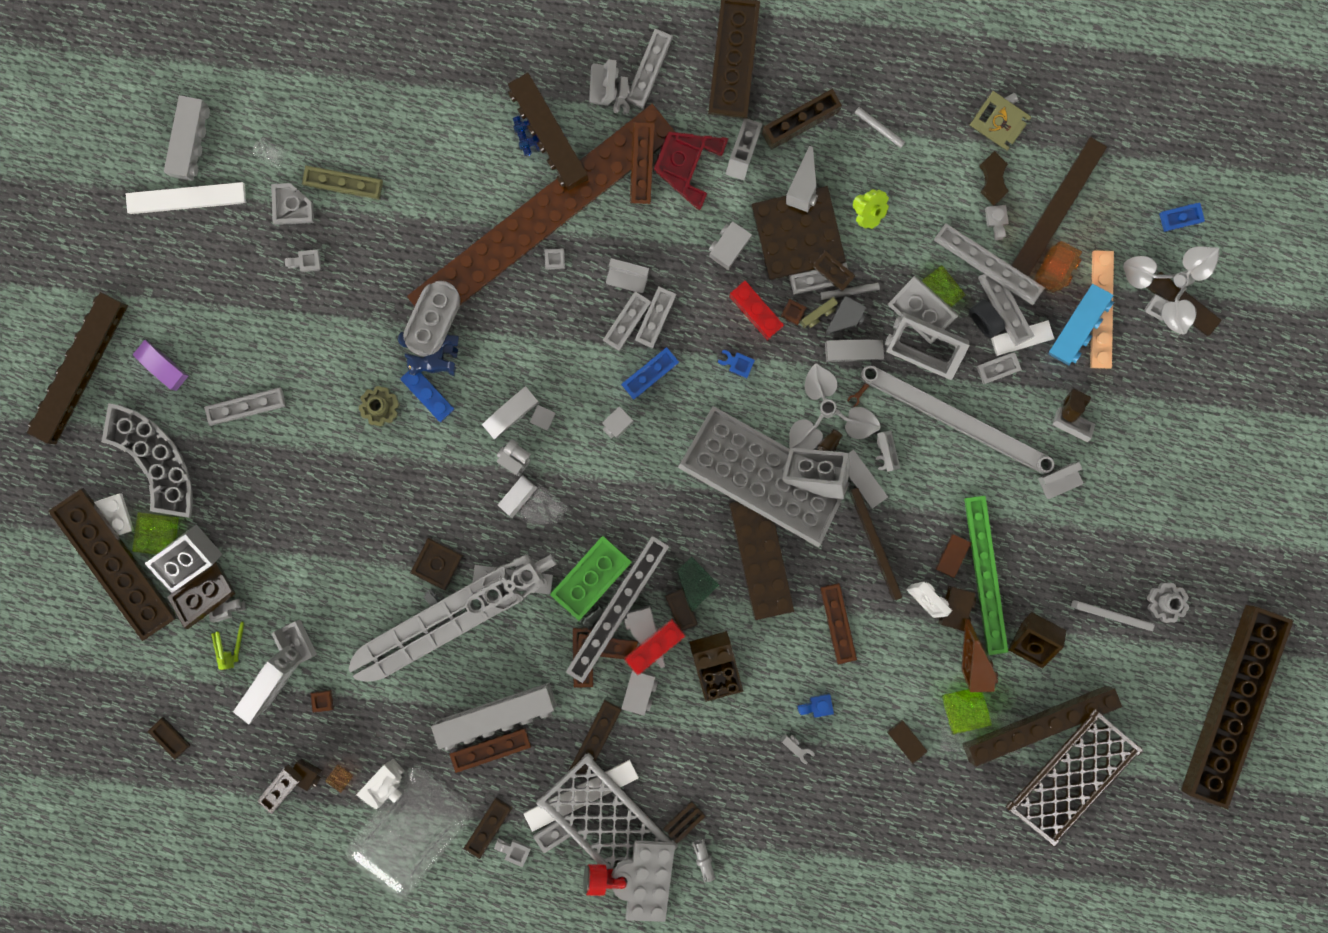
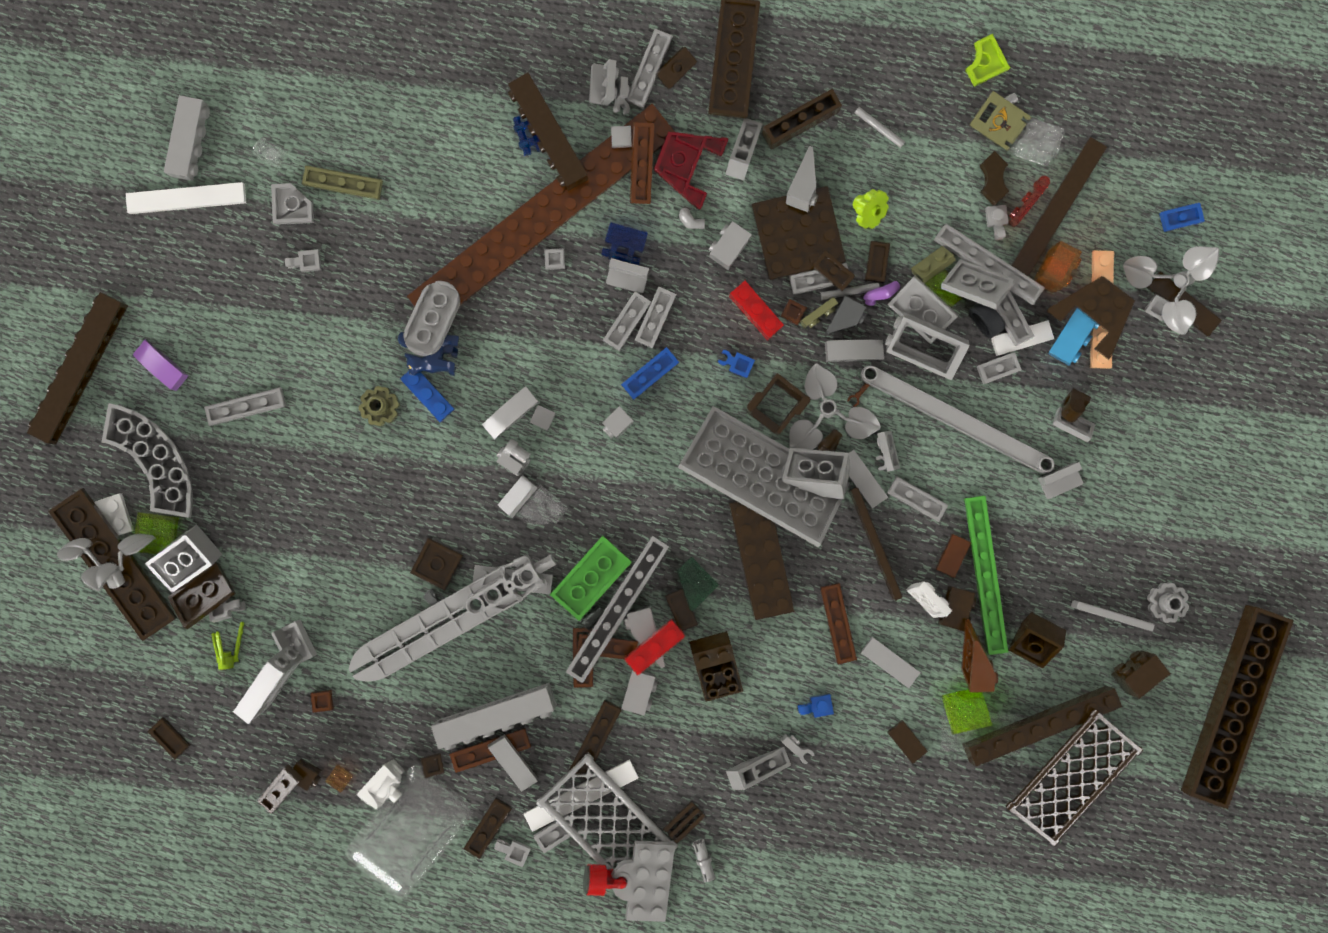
none -> light grey plant [57,534,156,591]
none -> dark brown tile [420,753,444,778]
none -> light grey tile [488,734,538,792]
none -> clear blue plate [601,222,648,265]
none -> light grey tile [611,126,632,148]
none -> dark brown plate [655,47,697,89]
none -> light grey arm [679,208,705,229]
none -> light grey slope [726,747,791,790]
none -> dark brown piece [747,373,810,436]
none -> light grey tile [860,637,920,688]
none -> medium lavender arm [863,281,900,306]
none -> dark brown tile [865,241,890,283]
none -> light grey tile [887,476,948,522]
none -> olive plate [911,246,956,283]
none -> light grey plate [941,259,1015,310]
none -> lime tile [966,33,1010,87]
none -> clear red plate [1008,176,1050,227]
none -> clear plate [1010,118,1065,166]
none -> dark brown wing [1047,276,1135,360]
none -> dark brown brick [1111,650,1171,699]

